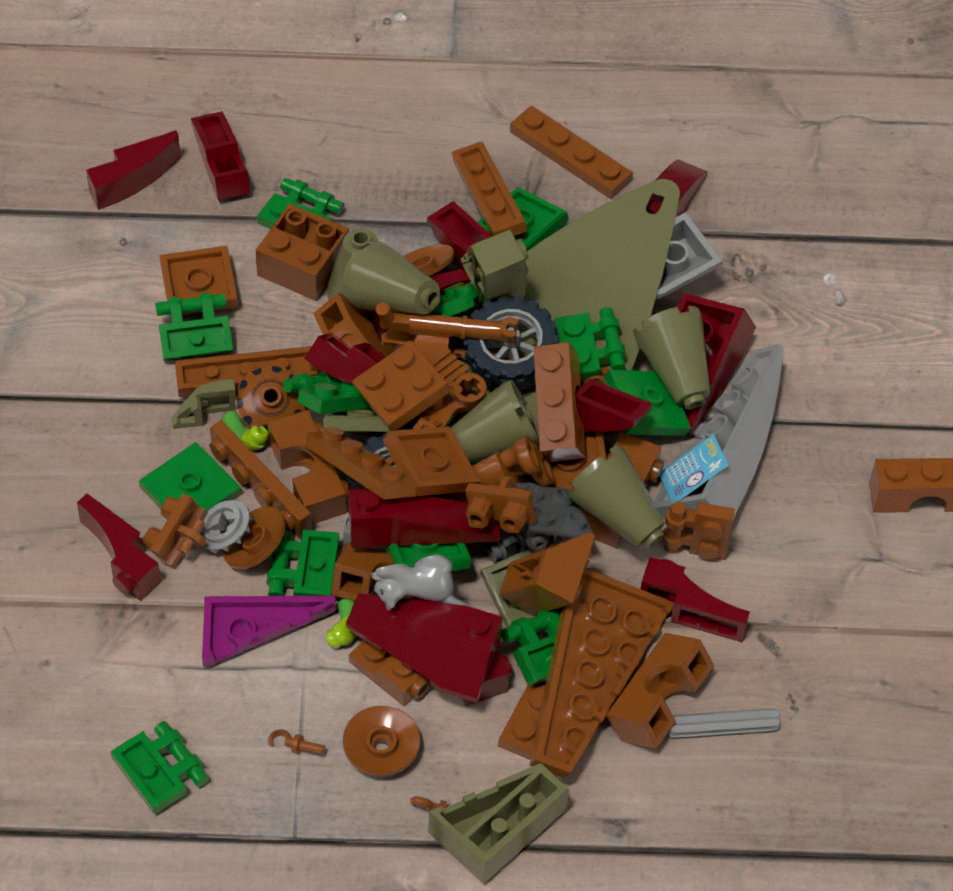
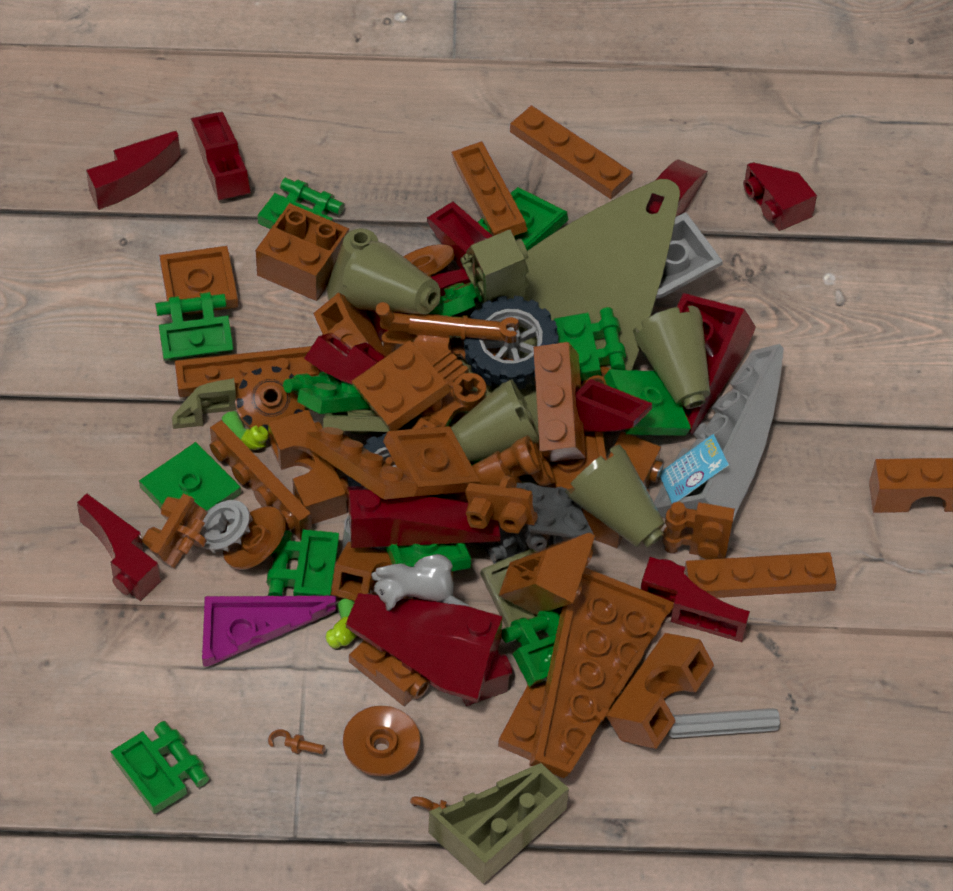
none -> dark orange plate [685,552,836,598]
none -> dark red slope [743,162,817,231]

